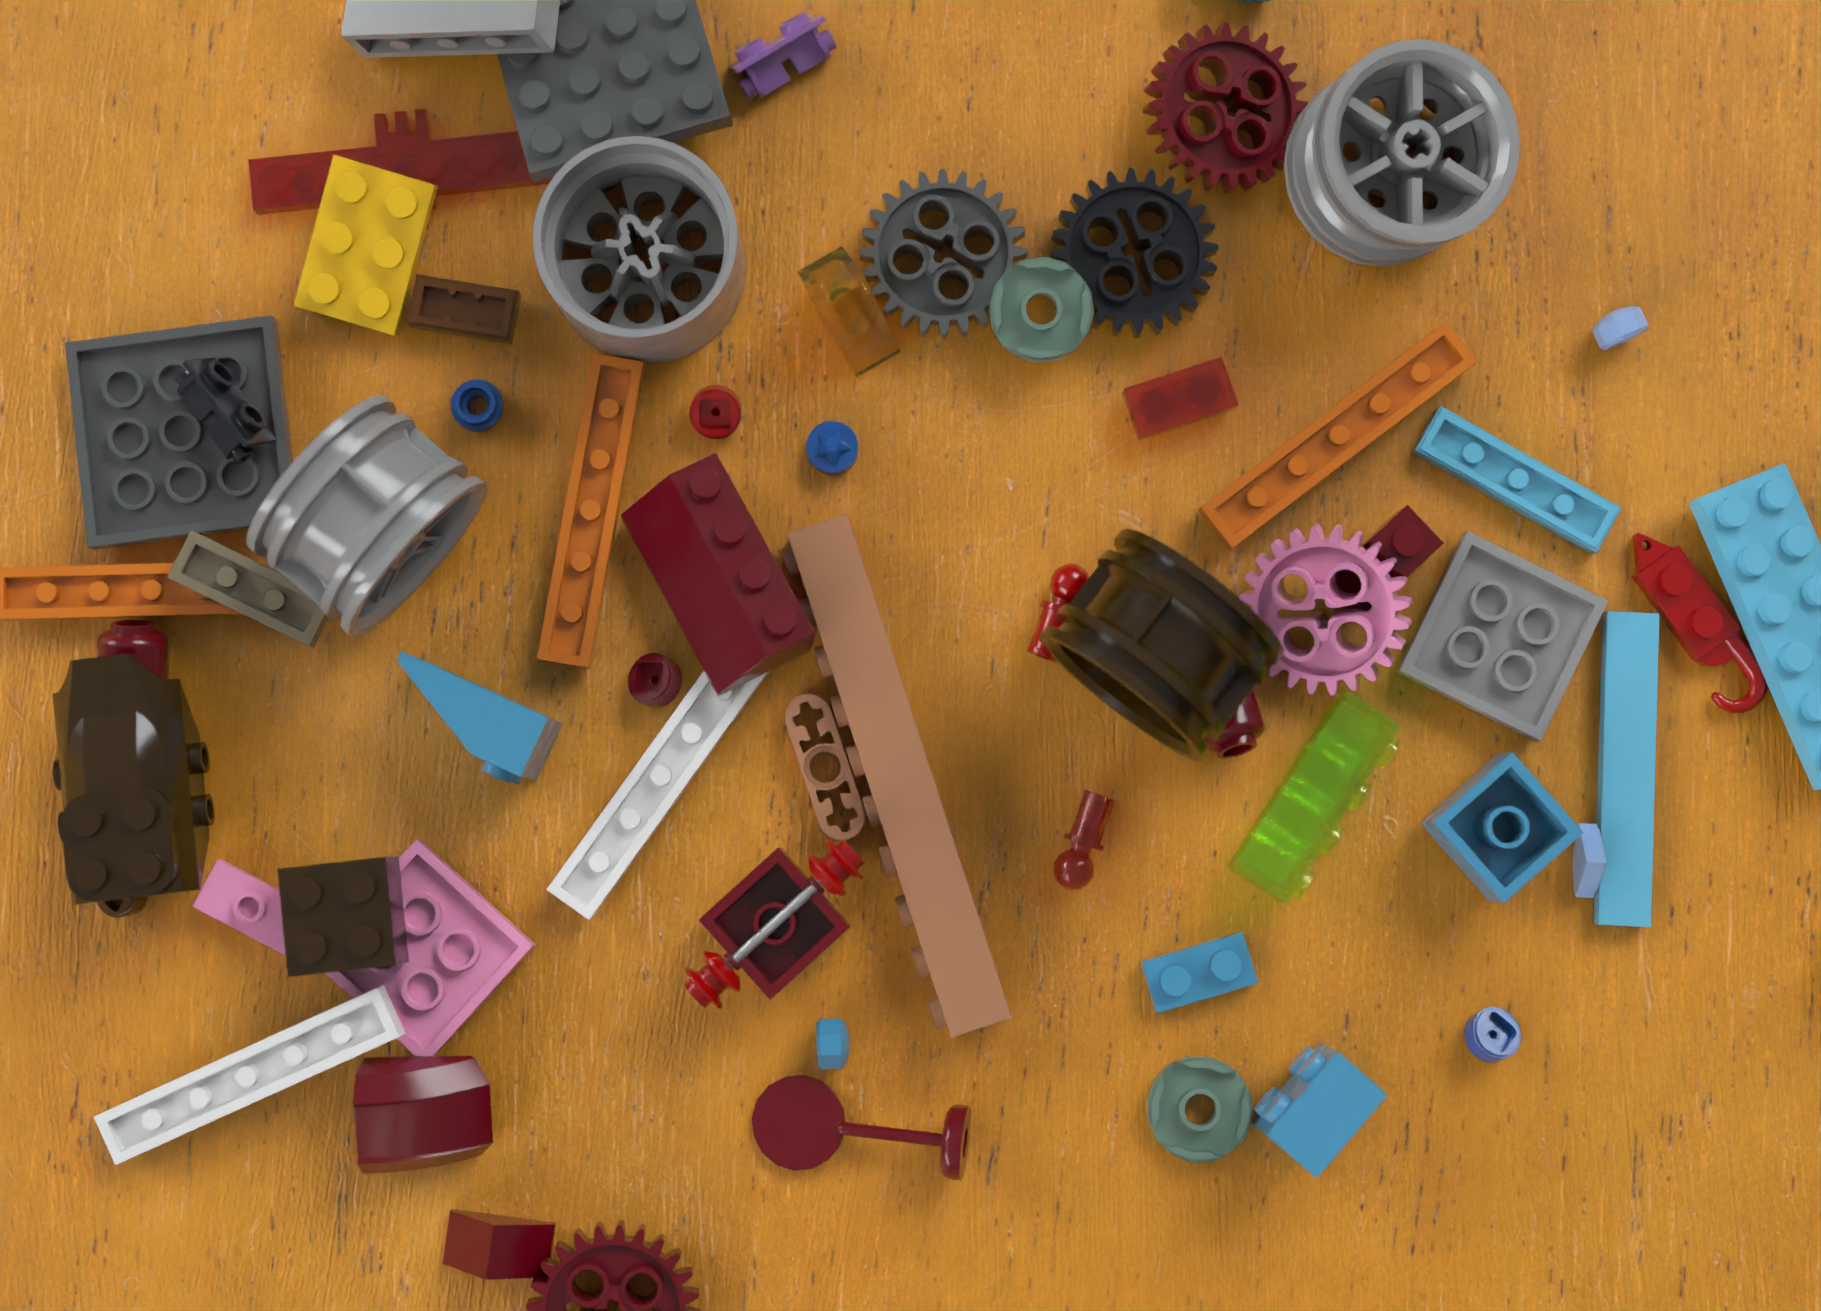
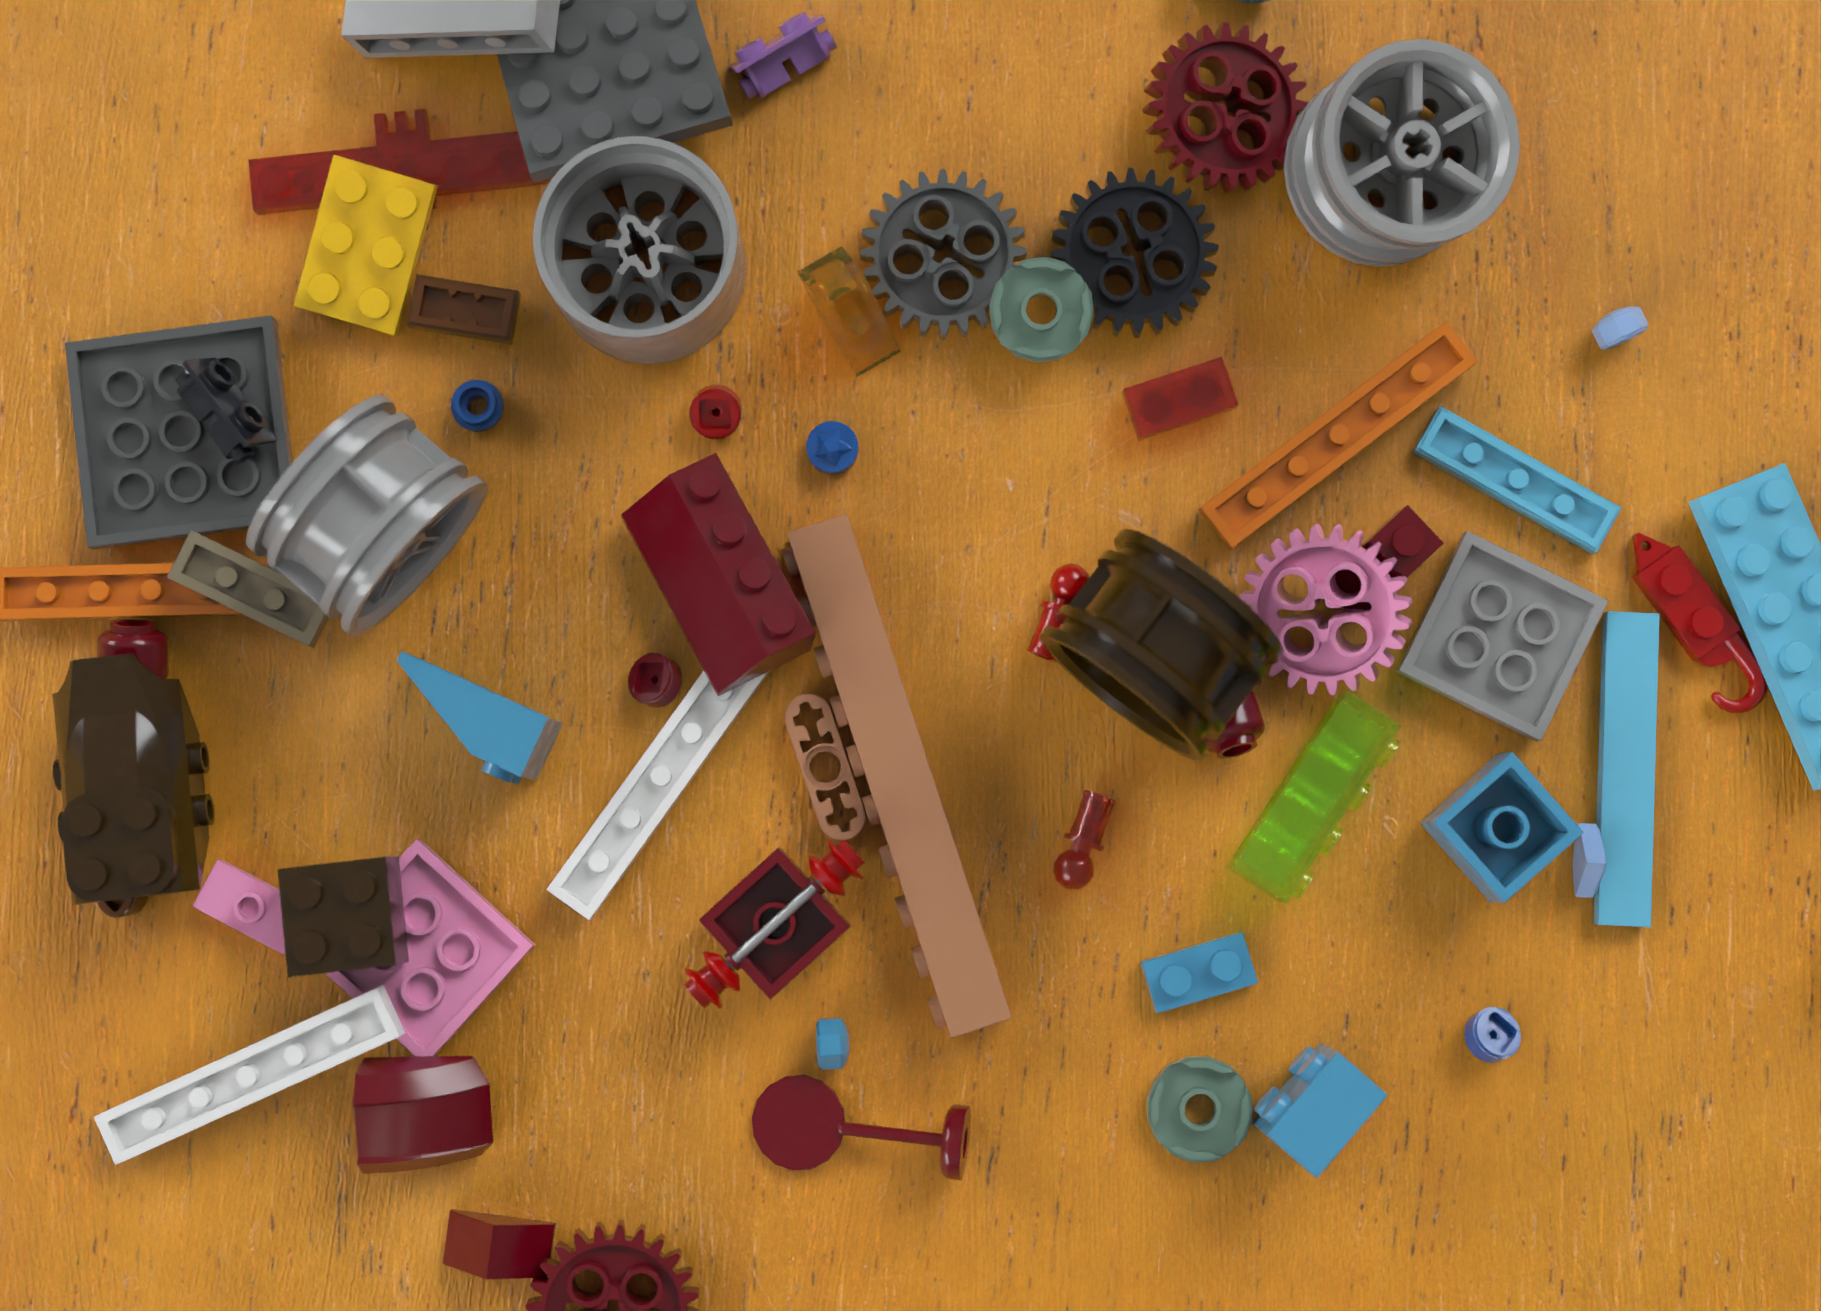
orange plate [536,353,646,669] -> none

